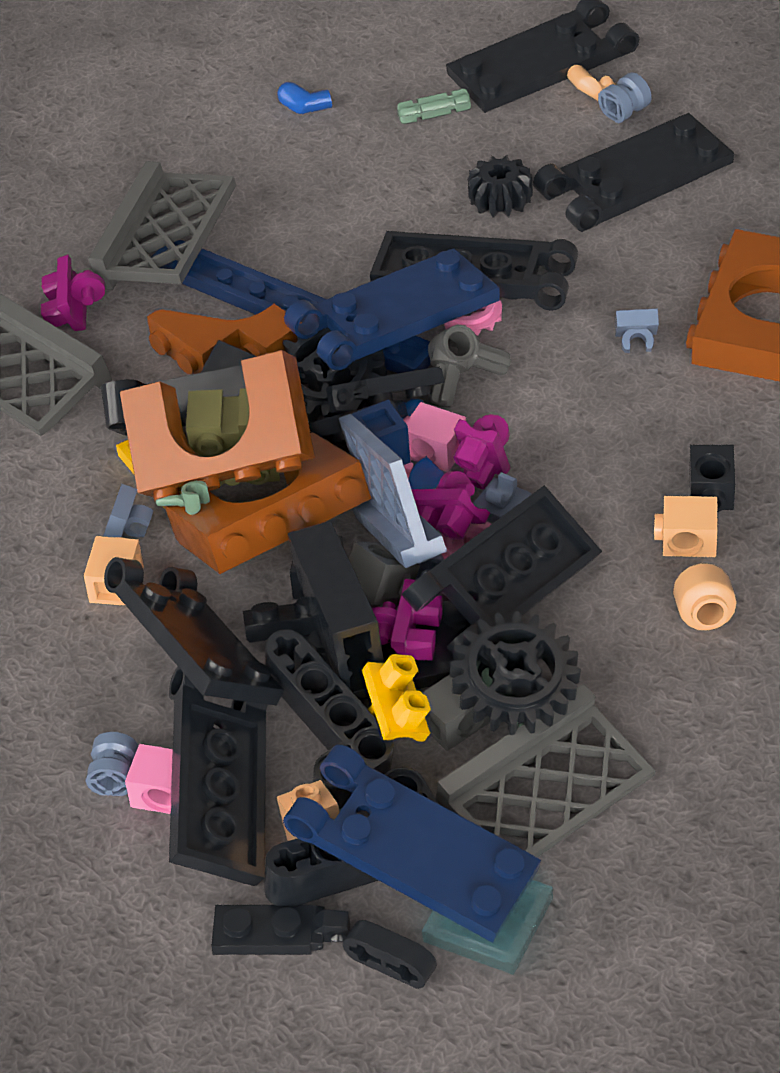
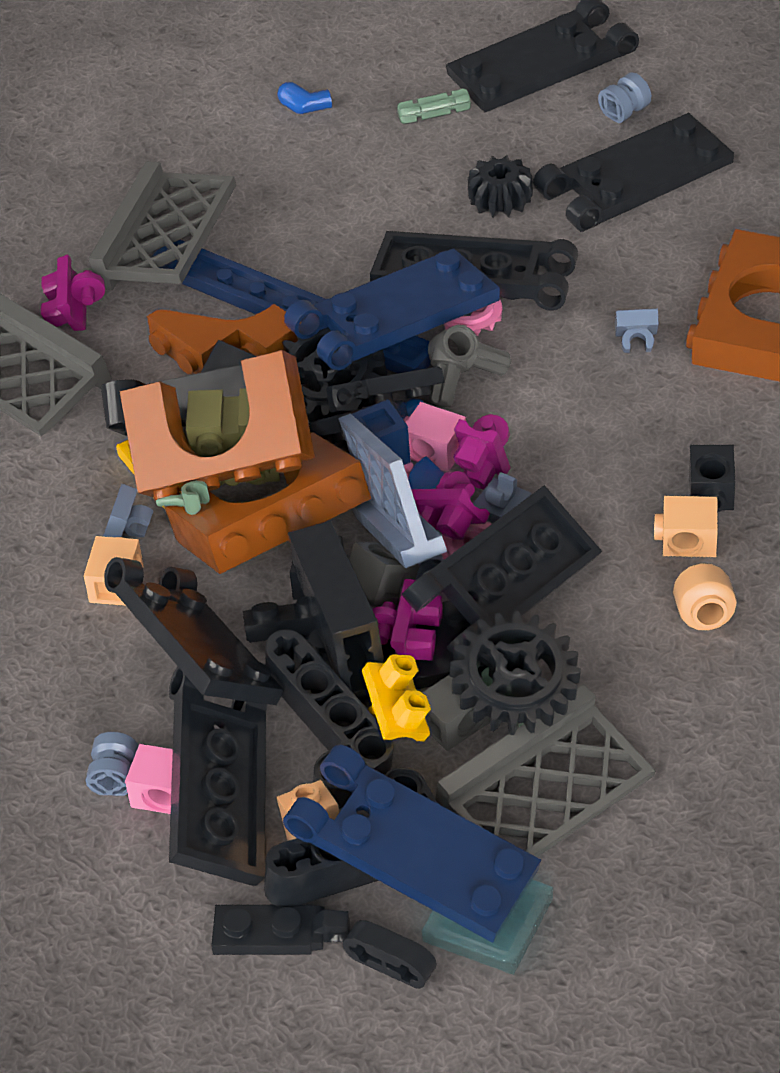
light nougat arm [567,65,615,101] -> none

